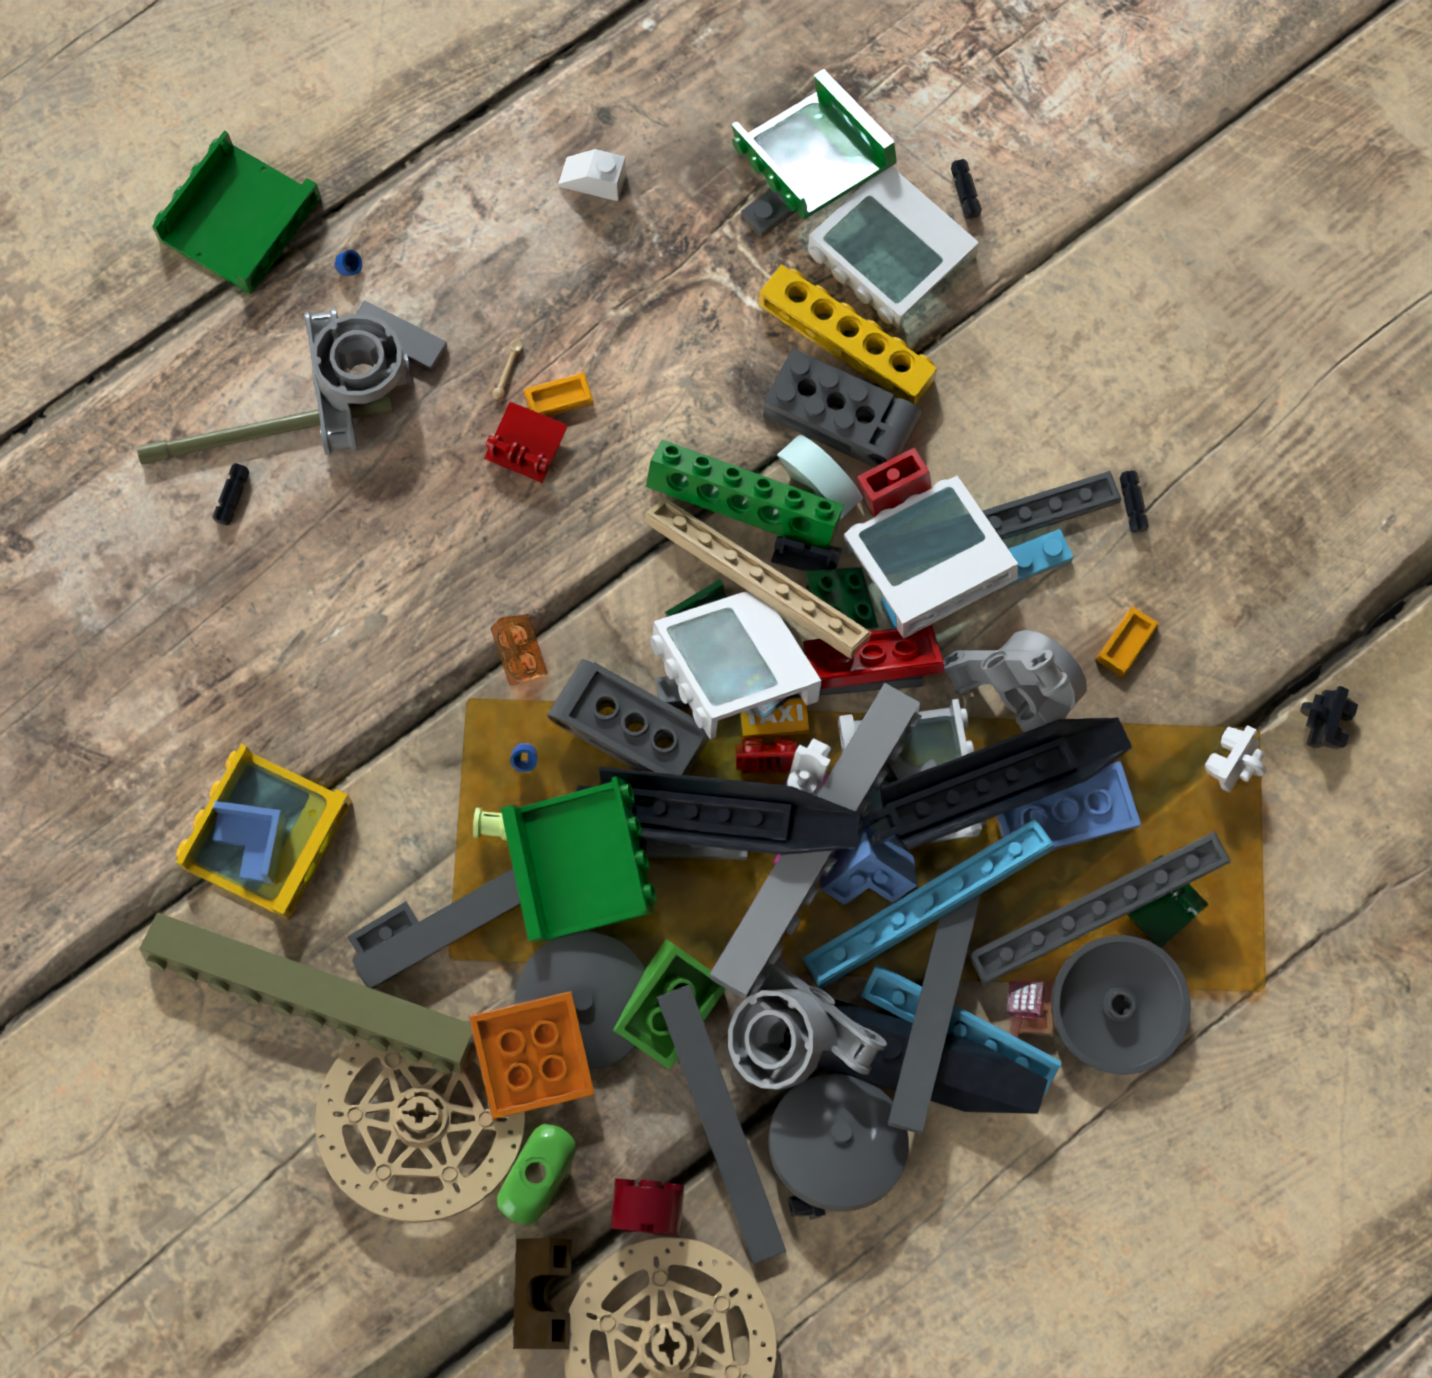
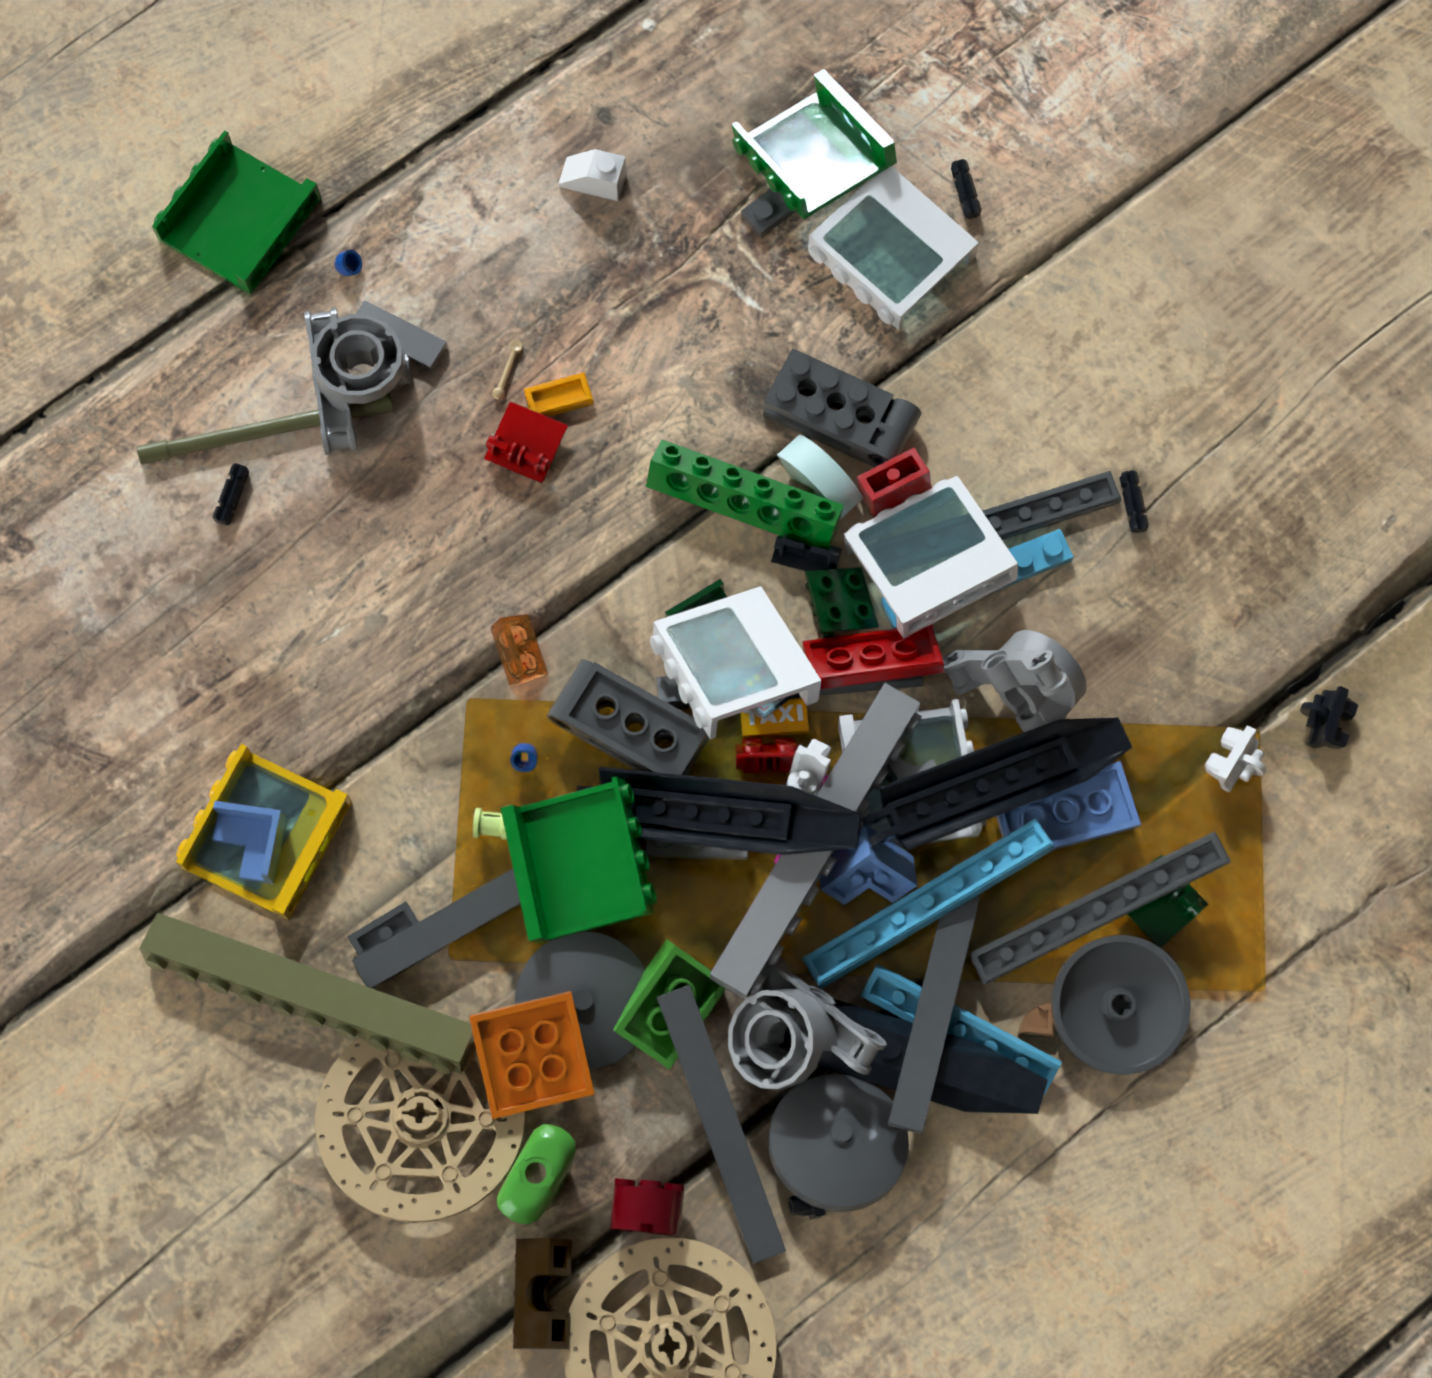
tan tile [643,497,871,658] -> none
yellow brick [759,264,937,405] -> none
clear pink tile [1006,981,1045,1018] -> none
light orange tile [1095,606,1160,678] -> none

